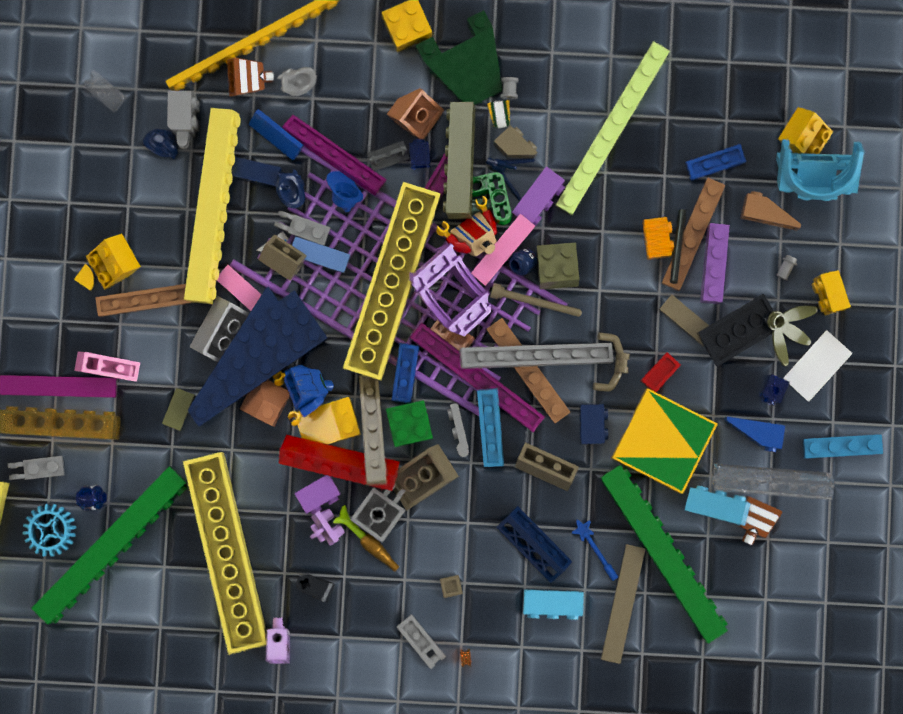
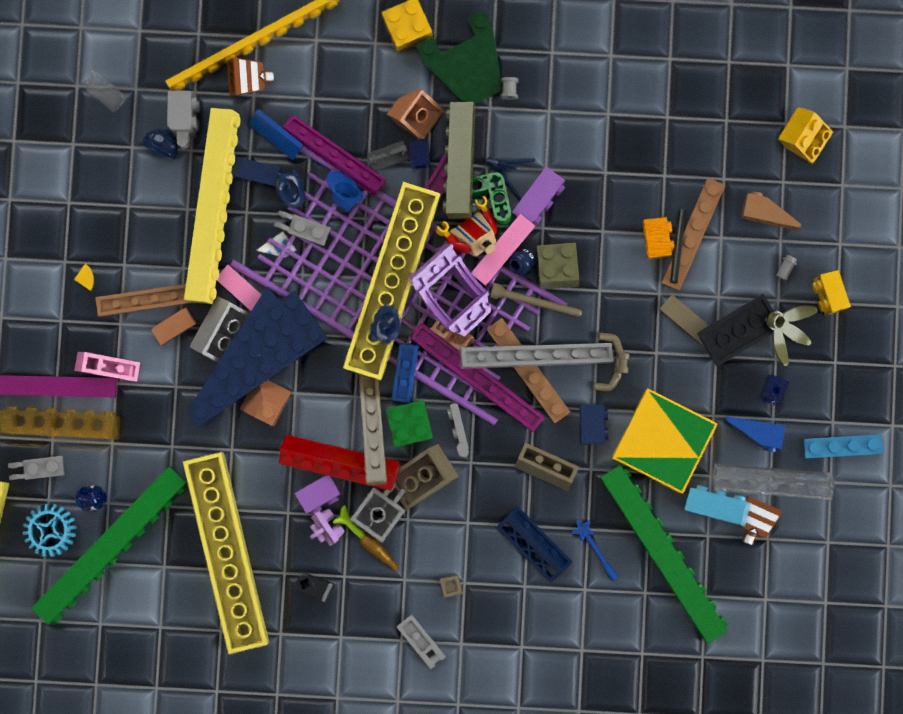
yellow slope [86,234,141,290] -> none
olive tile [162,388,195,431] -> none
dark tan brick [258,234,307,281] -> none
lavender torso [267,618,290,664] -> none
blue torso [273,365,333,426] -> none
light grey hat [277,67,317,96] -> none
medium blue tile [292,236,351,274] -> none
yellow slope [295,397,361,445] -> none
clear orange bush [460,649,471,667] -> none
dark azure plate [477,388,504,467] -> none
sticker [488,100,510,128] -> none
dark tan slope [494,125,538,158] -> none
medium azure brick [523,589,584,620] -> none
yellowish green plate [555,41,670,215] -> none
dark tan tile [601,544,645,664] -> none
red tile [640,352,681,392] -> none
blue tile [685,144,746,181] -> none
medium lavender brick [700,223,730,304] -> none
medium azure piece [776,140,864,201] -> none
white sticker [783,330,853,402] -> none
none -> nougat slope [151,307,196,346]
none -> dark blue hat [370,305,400,344]

